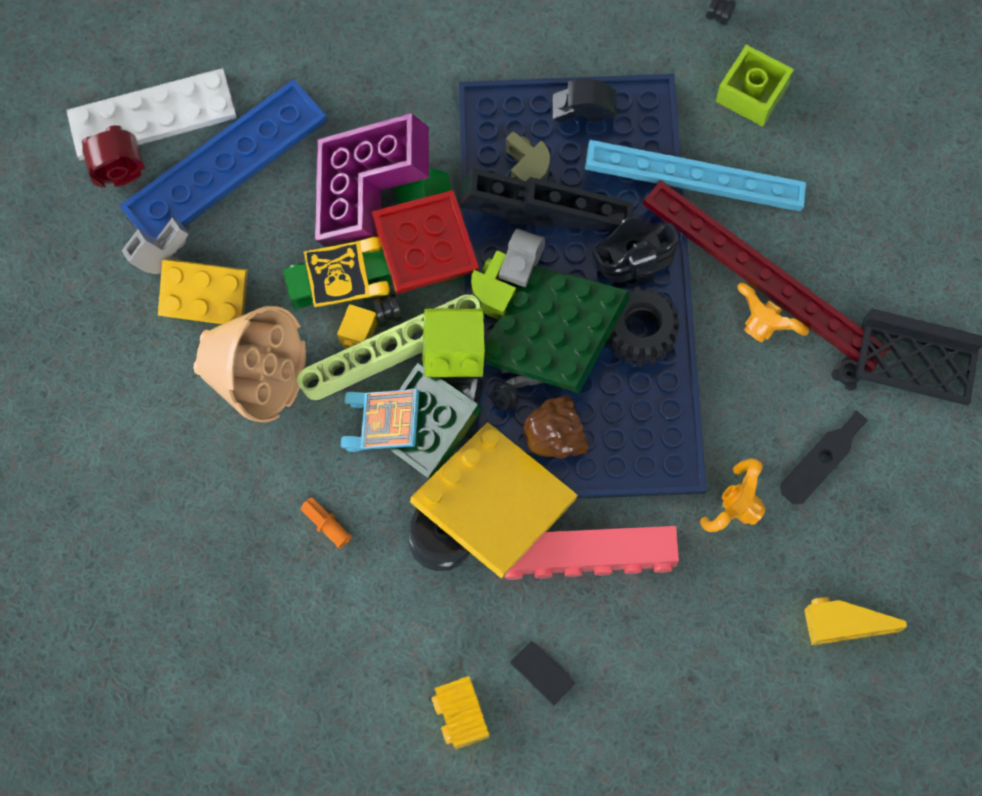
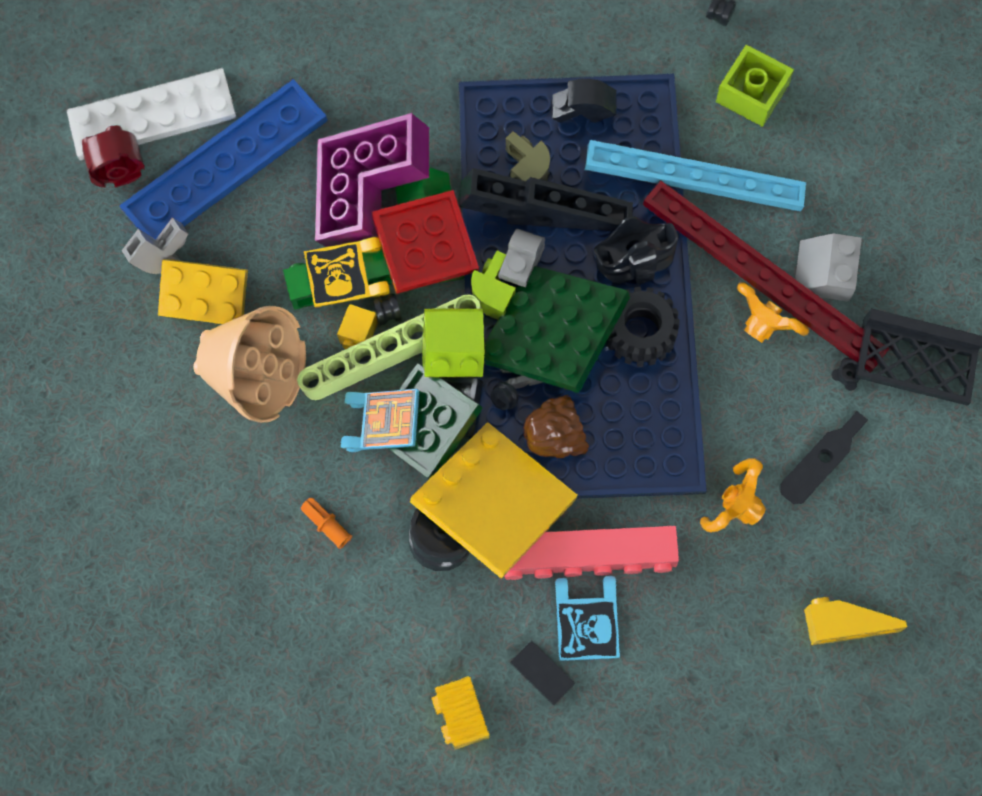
none -> flag [555,576,620,661]
none -> light grey slope [795,233,862,302]

